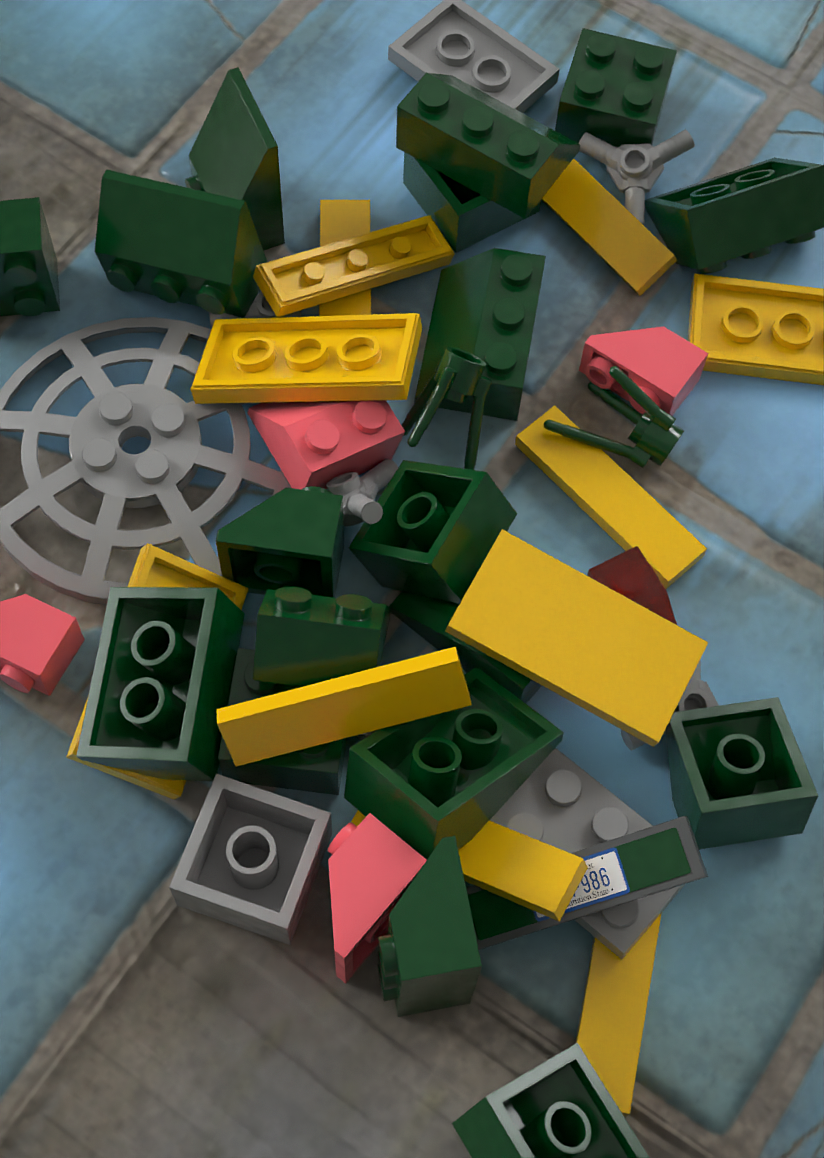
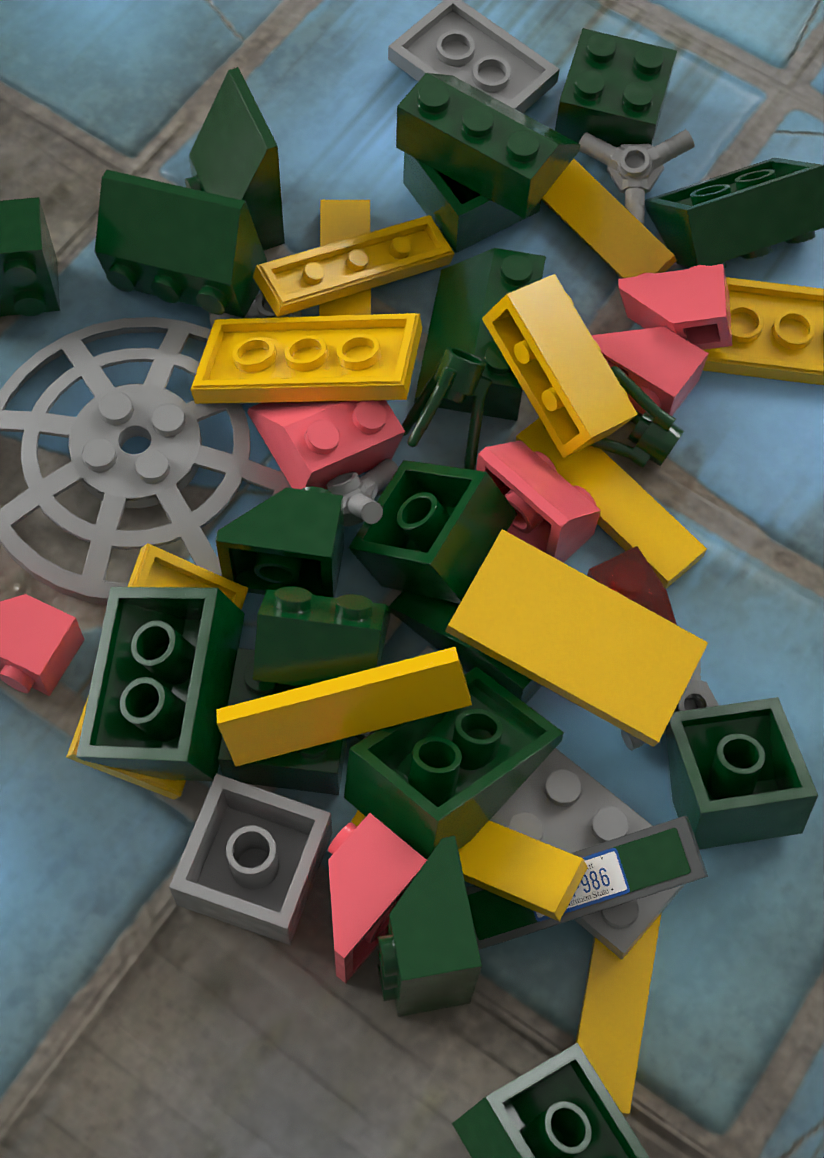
none -> coral slope [476,440,601,563]
none -> yellow brick [482,274,638,459]
none -> coral slope [618,264,732,350]

